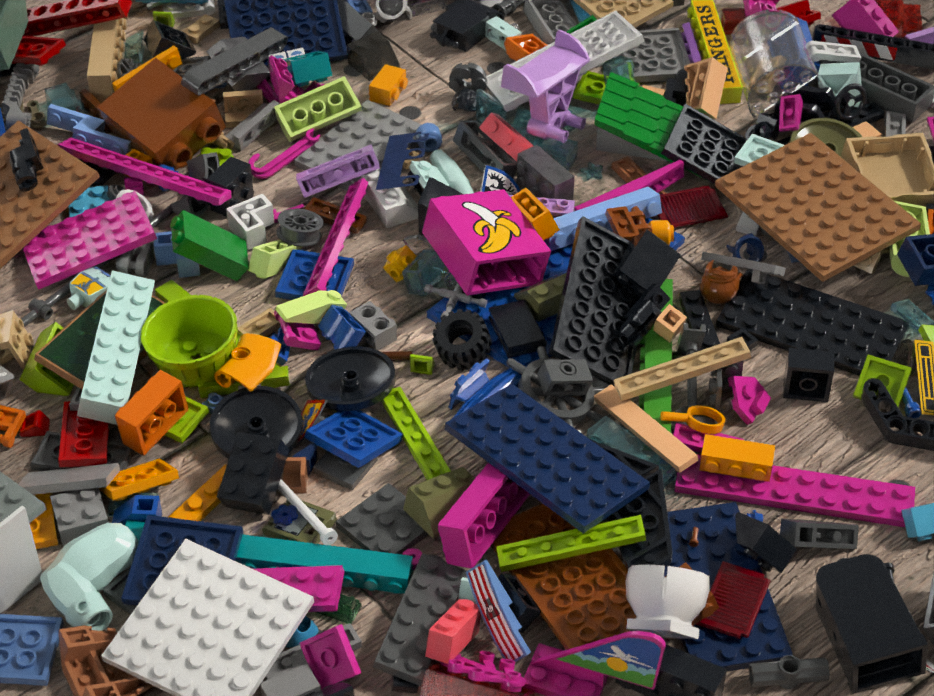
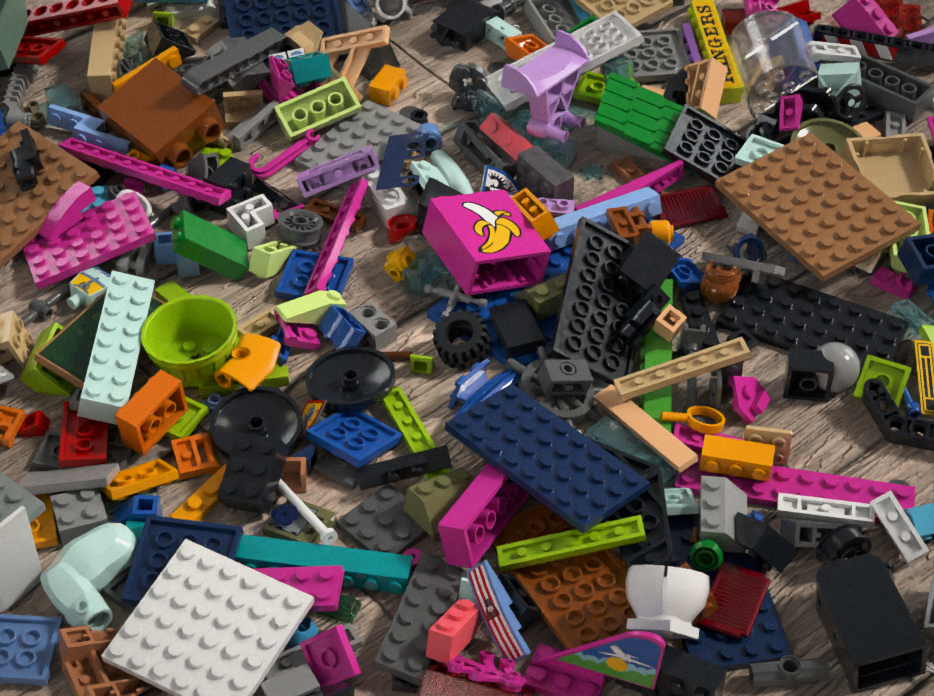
none -> dark pink slope [38,181,96,241]
none -> orange plate [171,432,222,480]
none -> black hinge [253,177,299,211]
none -> tan slope [284,20,323,54]
none -> light nougat plate [320,25,390,102]
none -> black bracket [356,445,452,491]
none -> red piece [386,214,418,244]
none -> black bush [410,109,428,124]
none -> light aqua plate [664,488,699,515]
none -> blue slope [669,257,703,292]
none -> green cone [689,539,723,571]
none -> light grey slope [698,476,747,553]
none -> tan bracket [742,425,793,465]
none -> white hinge [776,493,875,529]
none -> black wheel [815,523,872,565]
none -> light grey piece [816,342,860,392]
none -> dark pink plate [870,266,919,301]
none -> white plate [870,491,929,565]

